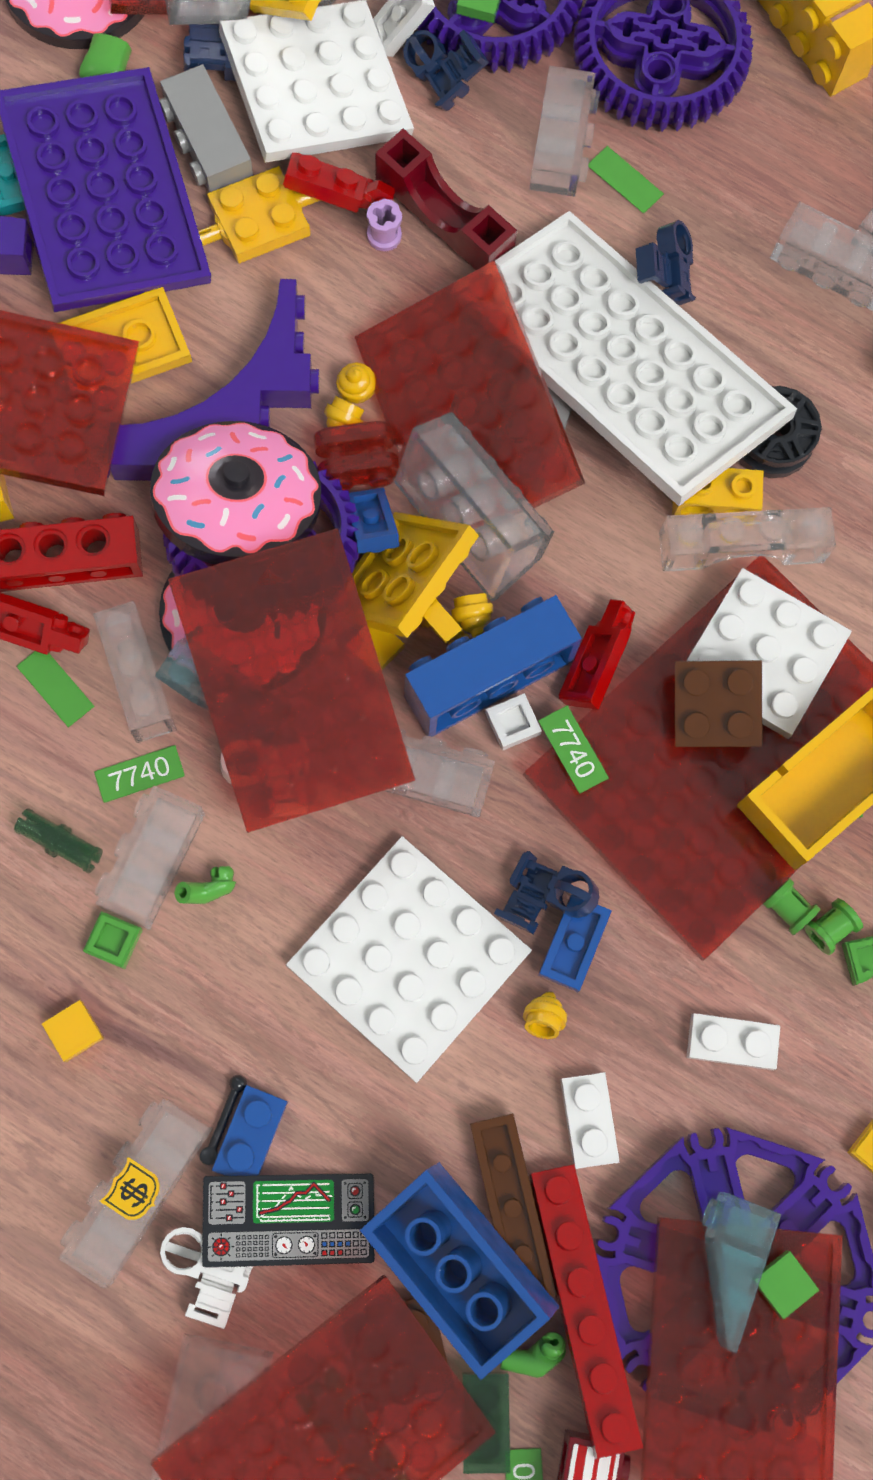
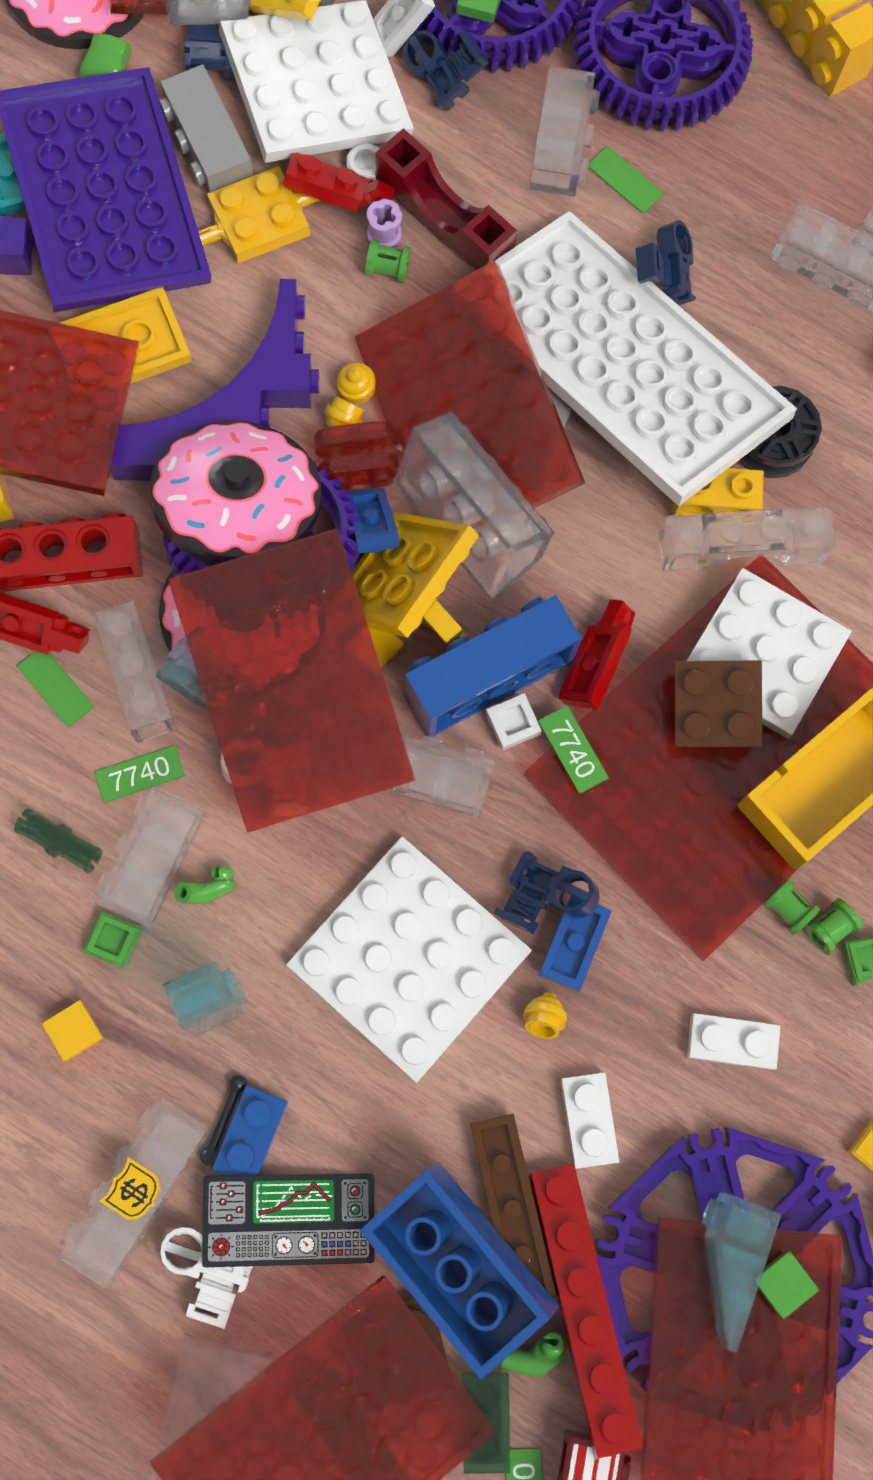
yellow plate [451,593,493,638] -> none
none -> clear light blue brick [163,961,248,1037]
none -> white tile [347,143,380,181]
none -> bright green bush [365,239,411,283]

